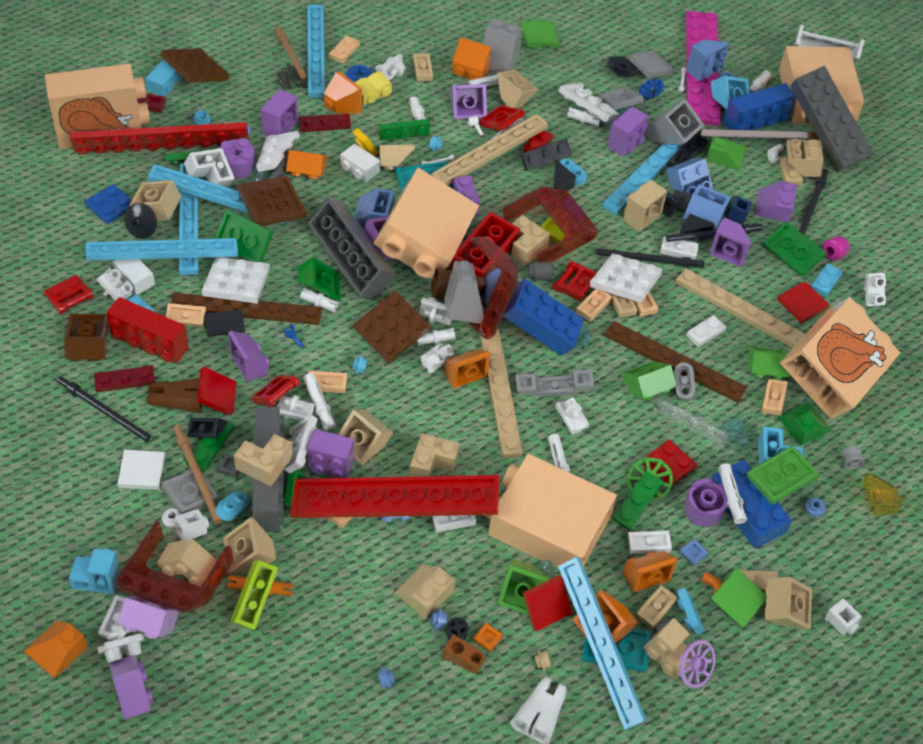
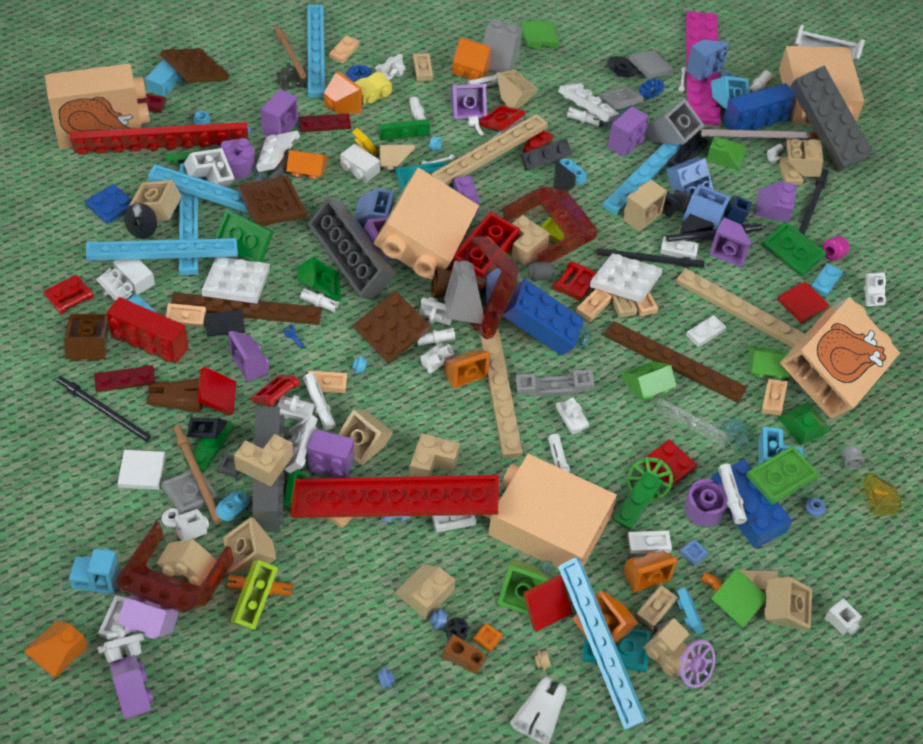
light grey plate [674,363,696,401] -> none

